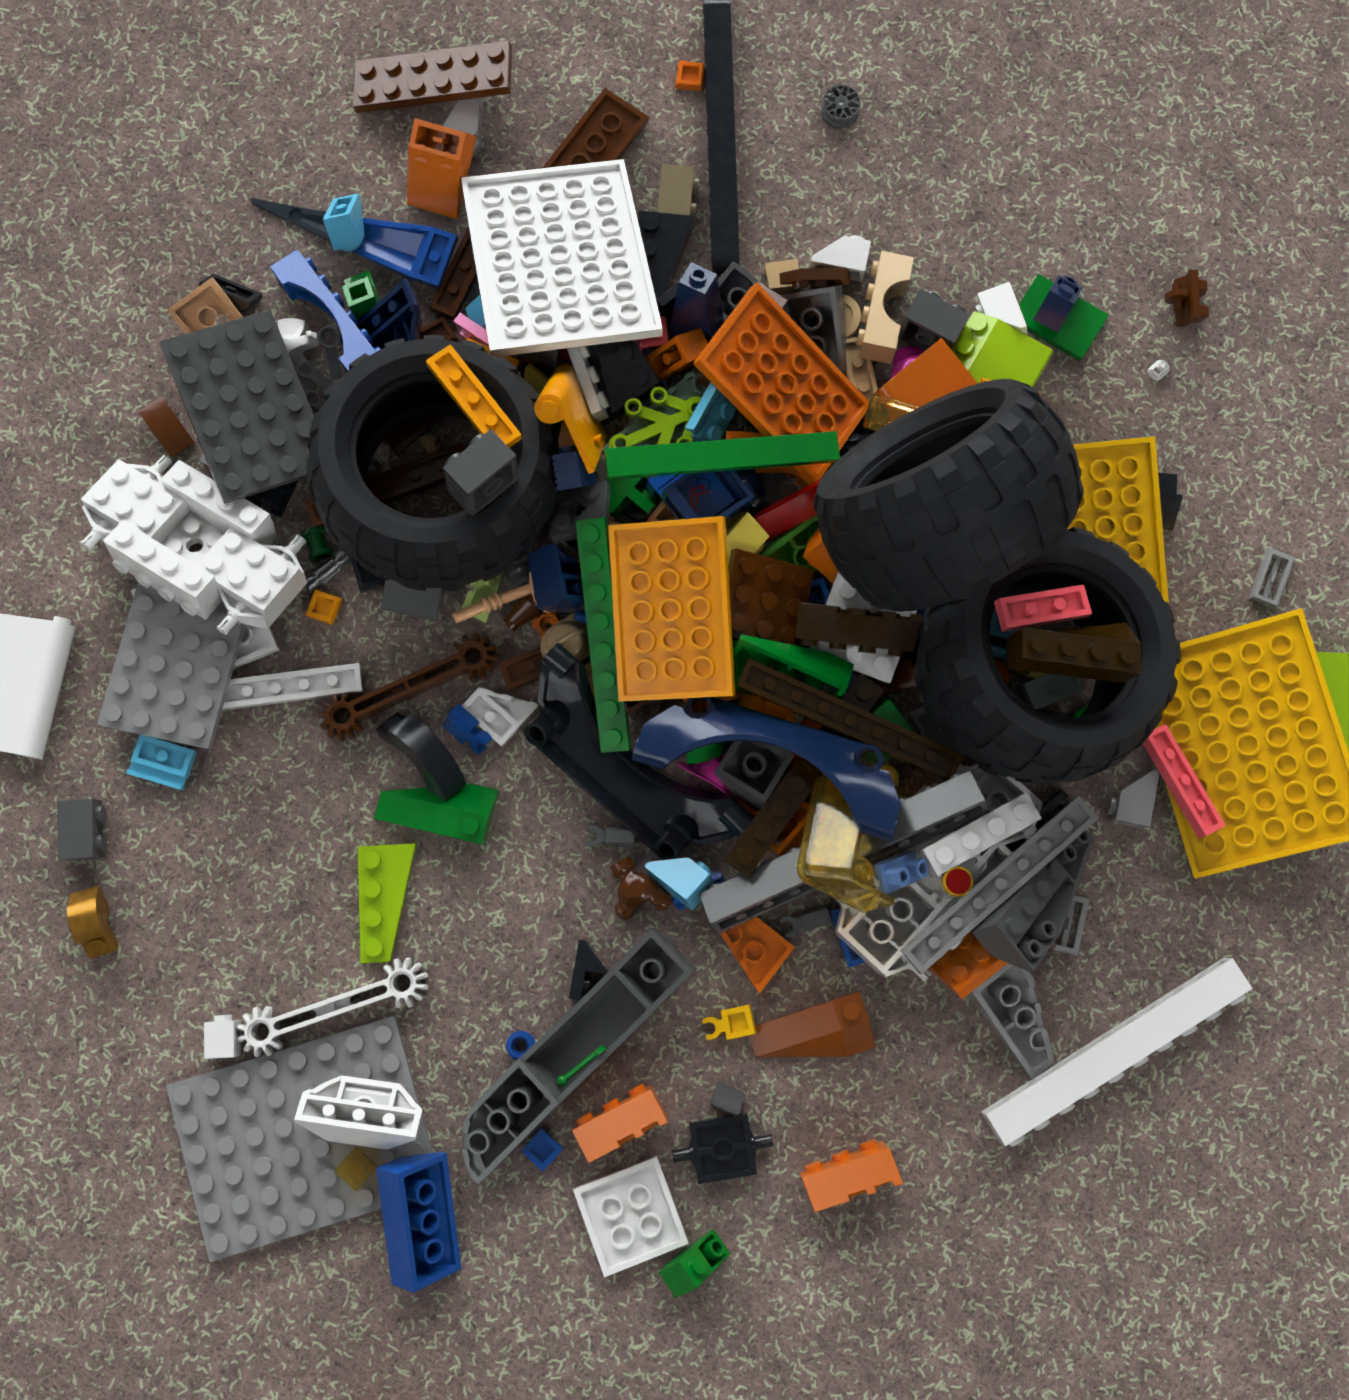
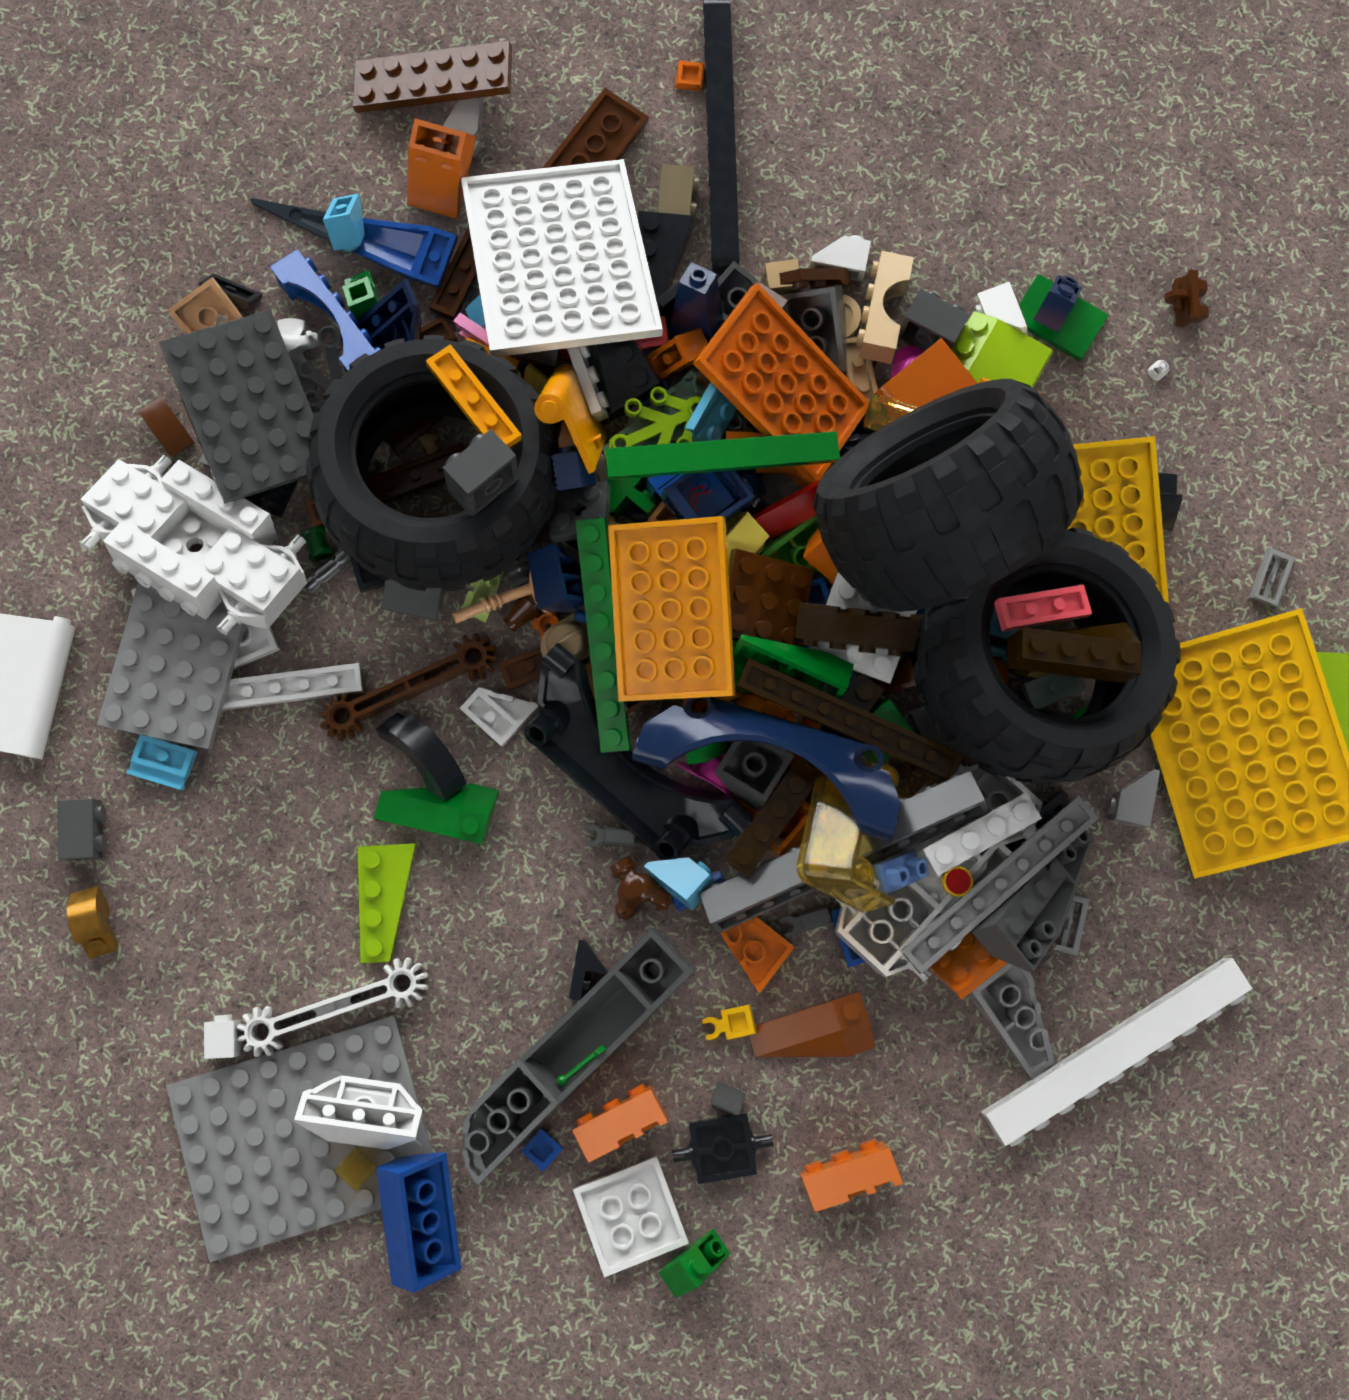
light orange tile [305,589,343,626] -> none
blue plate [442,704,493,755] -> none
blue plate [506,1031,536,1060] -> none
dark grey wheel [821,85,860,129] -> none
coral plate [1143,724,1226,839] -> none

